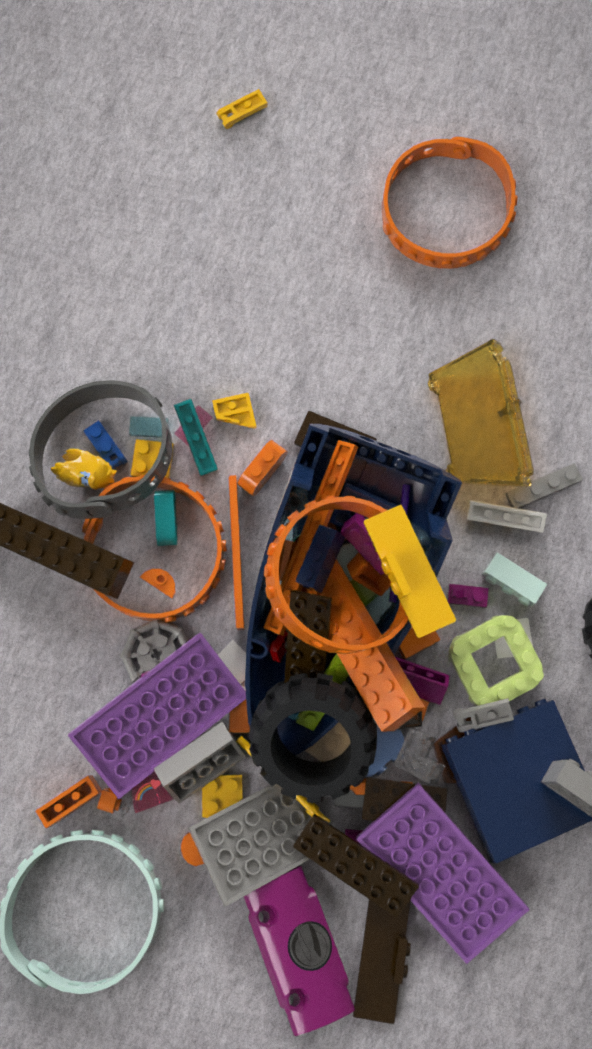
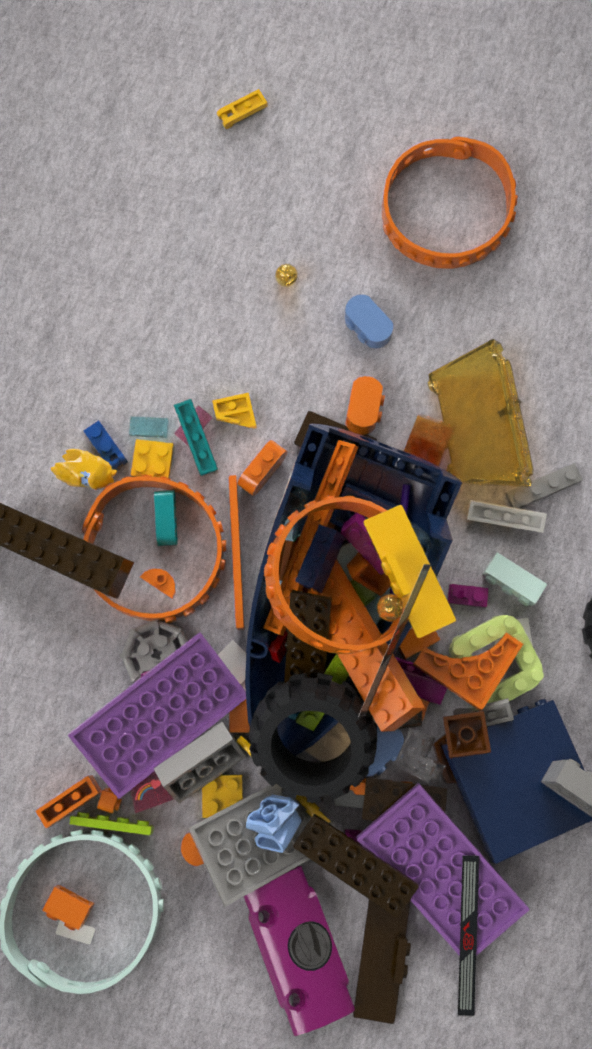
dark grey piece [29,380,172,519] -> none
none -> orange brick [43,885,94,931]
none -> white sticker [56,920,95,945]
none -> lime plate [69,812,154,835]
none -> light blue piece [246,794,302,853]
none -> clear yellow piece [275,263,298,287]
none -> medium blue brick [345,295,393,349]
none -> orange brick [345,376,385,435]
none -> sticker [358,564,431,717]
none -> clear yellow piece [377,594,403,622]
none -> clear orange slope [404,414,456,467]
none -> orange plate [413,633,523,711]
none -> reddish brown slope [443,711,491,759]
none -> black sticker [458,855,479,1016]

